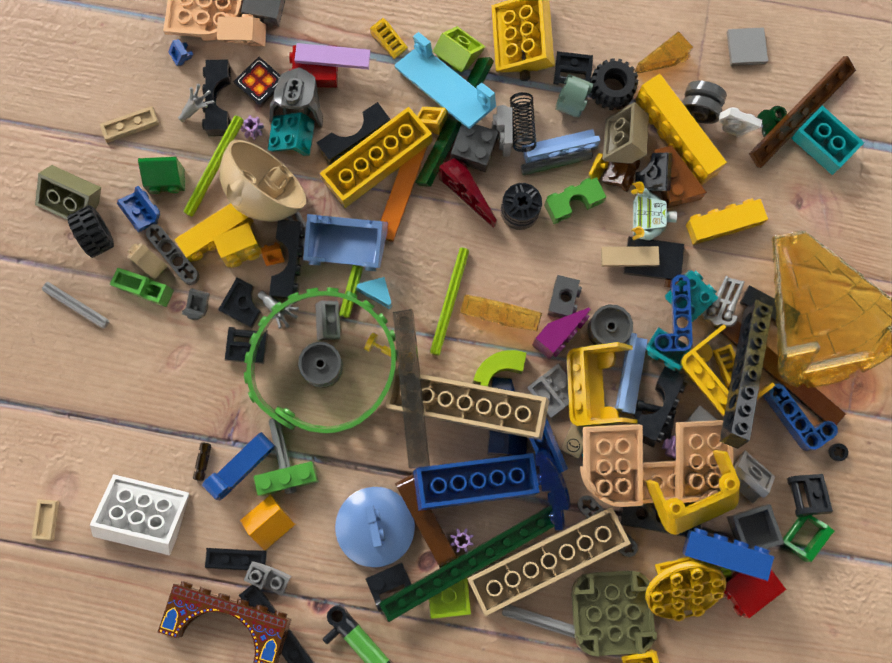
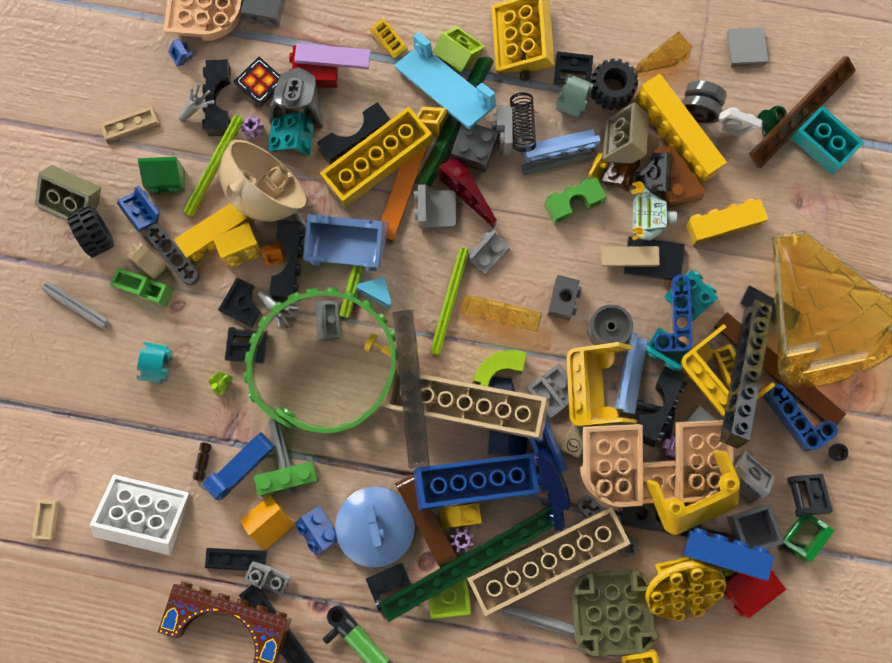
dark grey bracket [182,289,210,320] -> none
light nougat brick [217,14,266,47] -> none
dark grey wheel [298,342,343,388] -> none
black wheel [501,183,542,230] -> none
magenta slope [532,307,591,360] -> none
light grey piece [703,276,745,327] -> none
none -> teal brick [137,342,173,384]
none -> lime arm [208,372,233,395]
none -> bracket [295,506,338,556]
none -> light grey bracket [414,185,456,228]
none -> yellow slope [439,503,482,529]
none -> light grey bracket [468,229,510,275]

